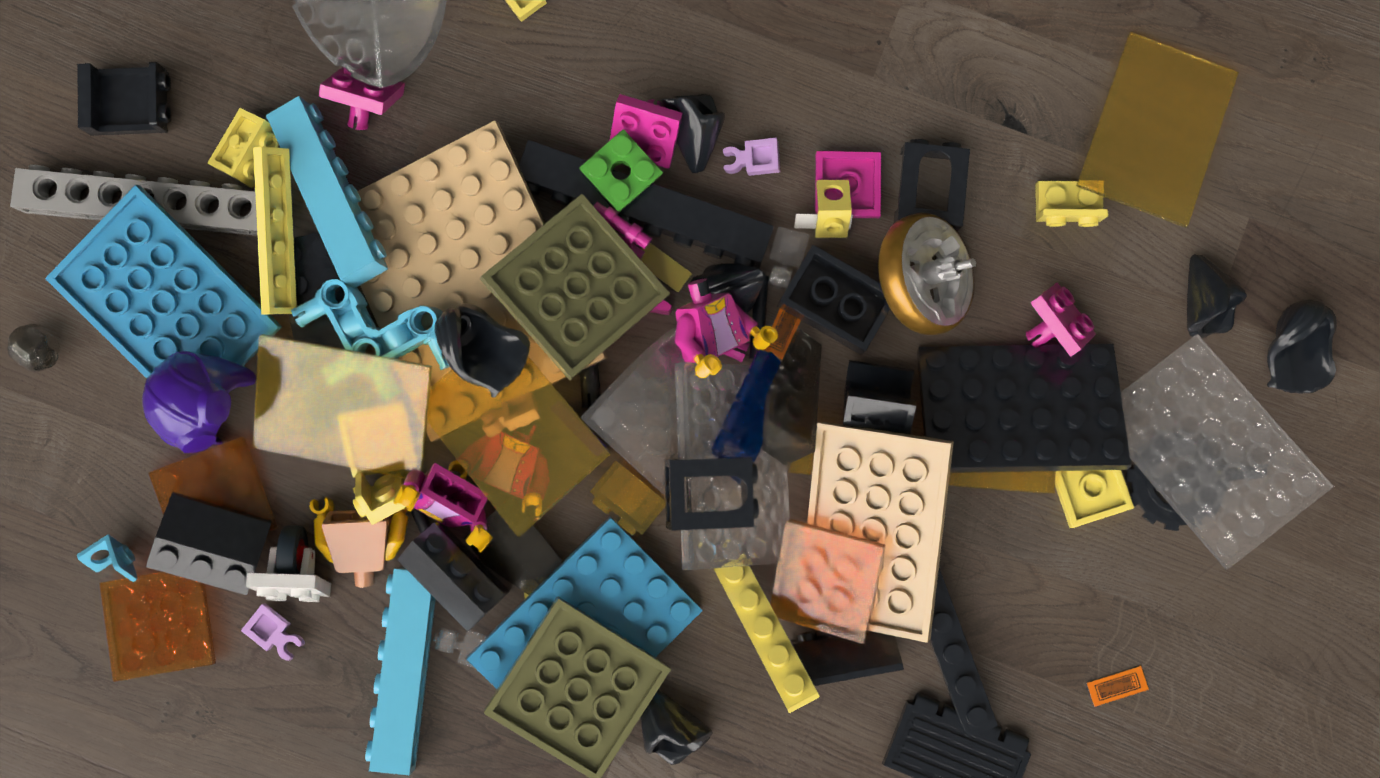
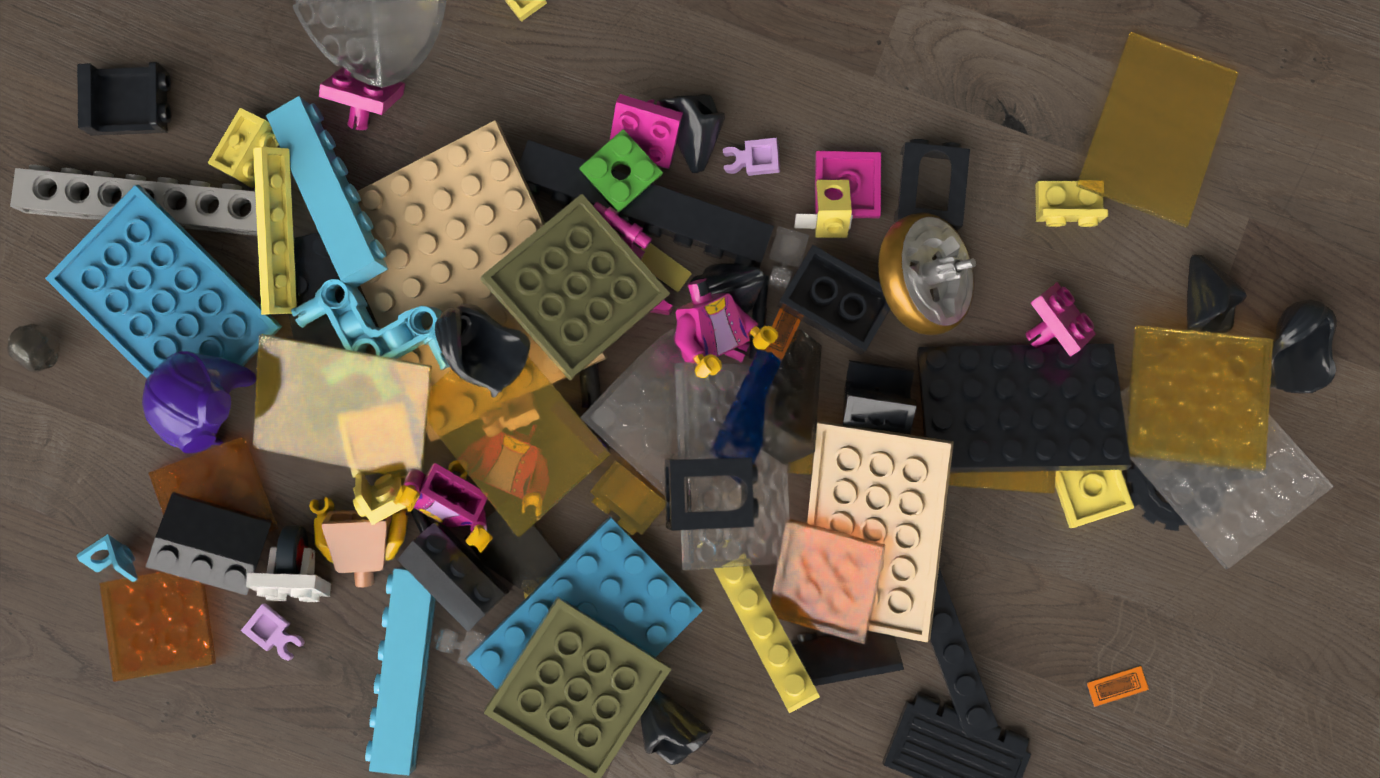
none -> clear yellow plate [1126,325,1273,471]

